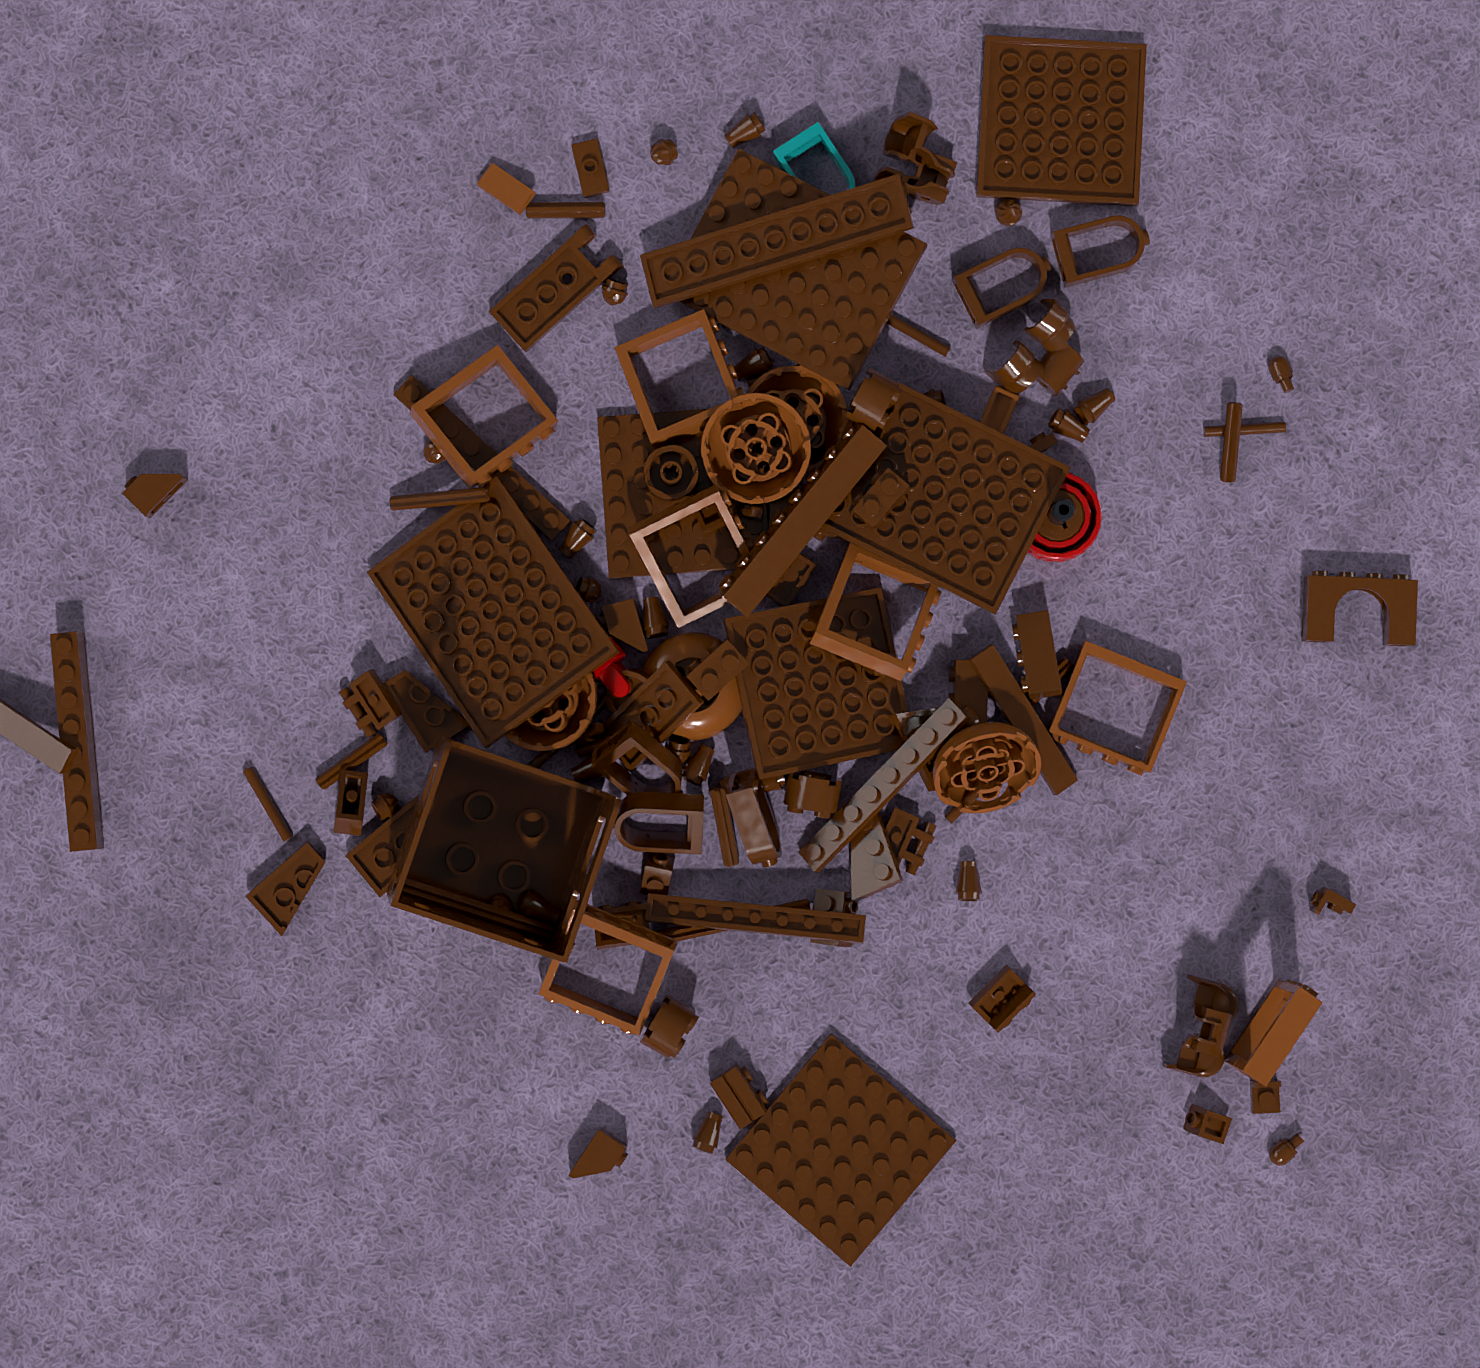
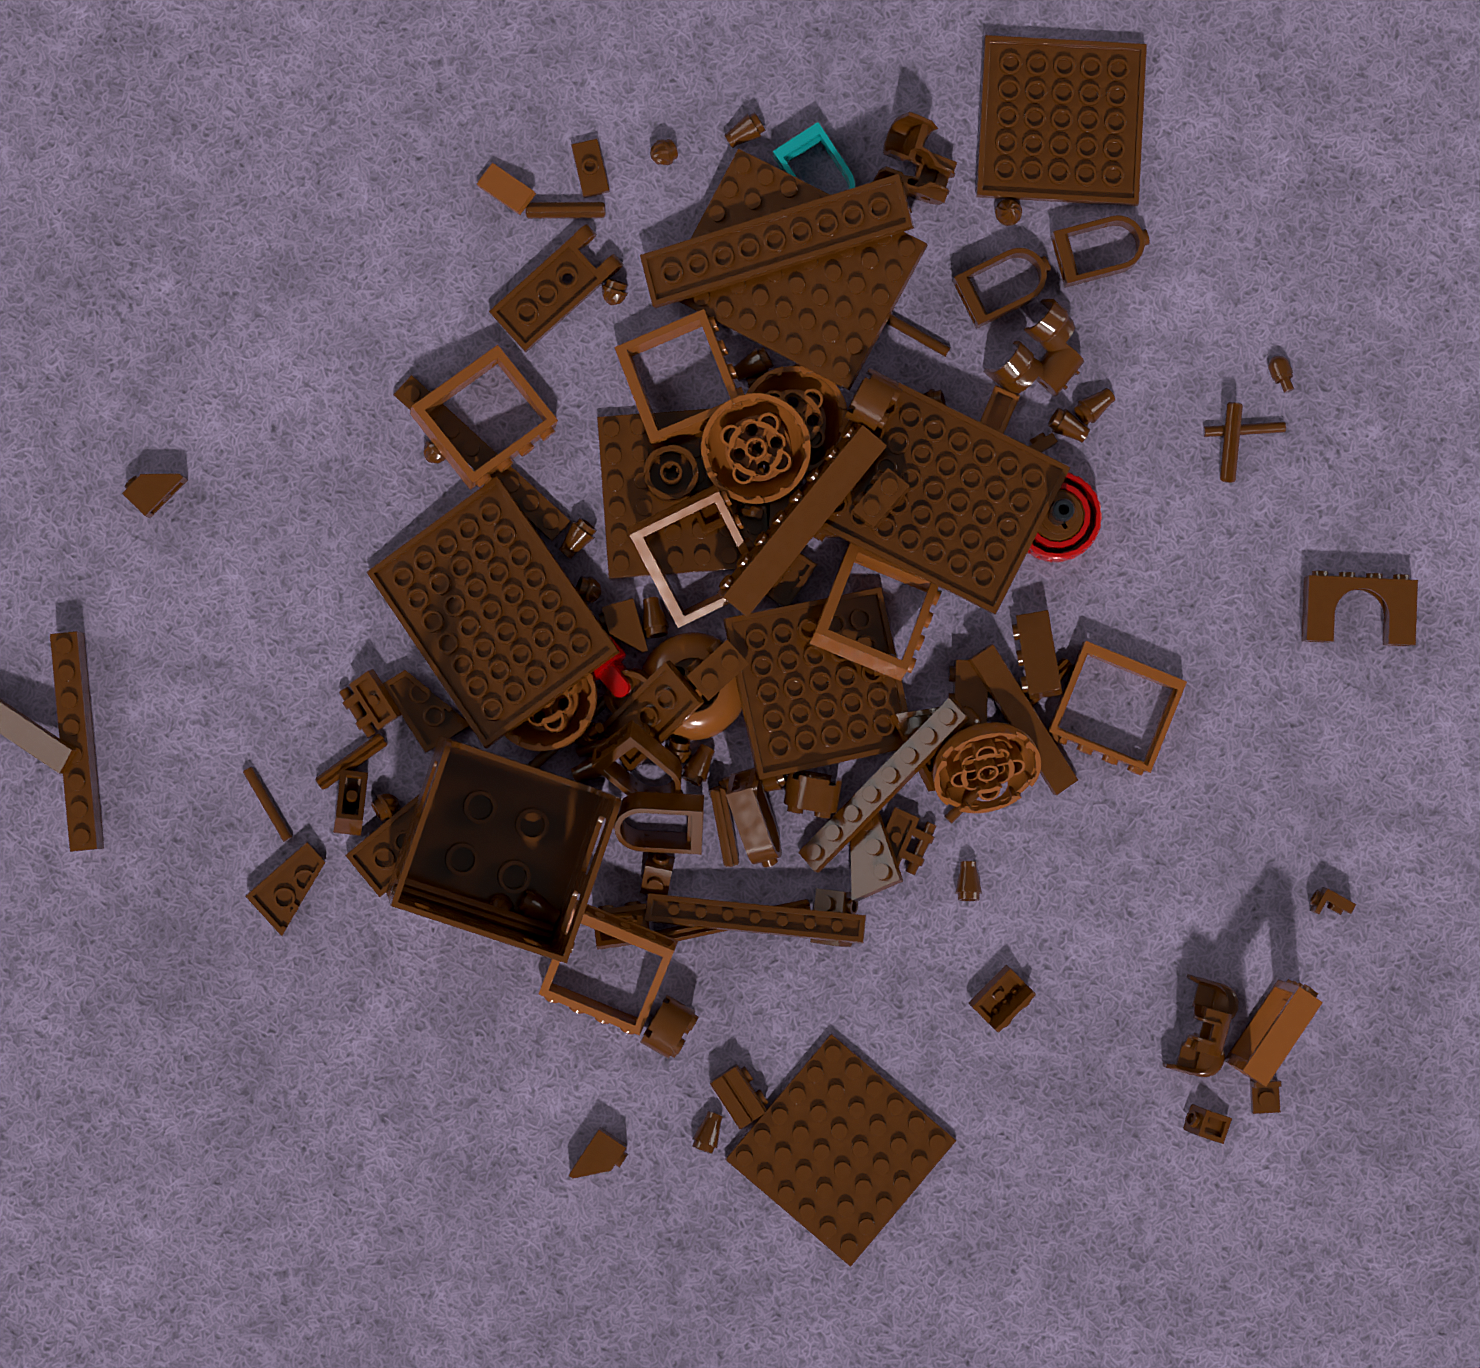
reddish brown axle [389,487,490,511] -> none
reddish brown cylinder [1269,1133,1305,1166] -> none

